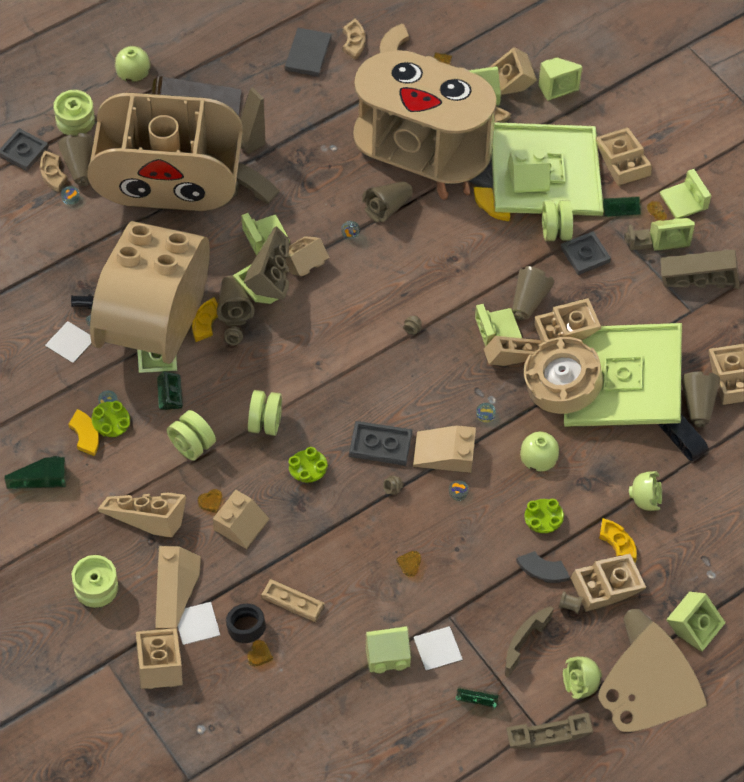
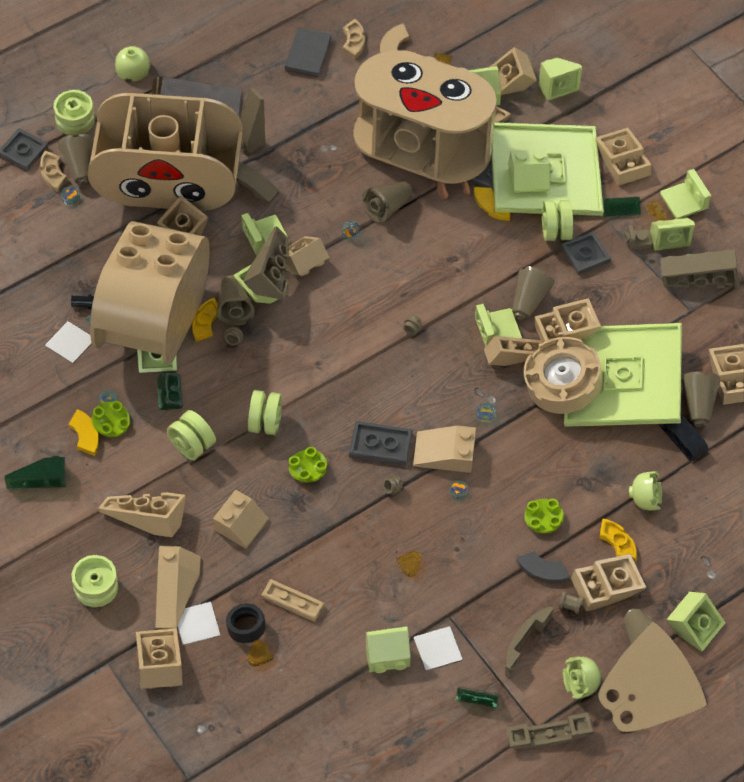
clear yellow tile [197,489,223,513] -> none
yellowish green cylinder [520,431,559,472] -> none
none -> tan slope [157,196,208,236]

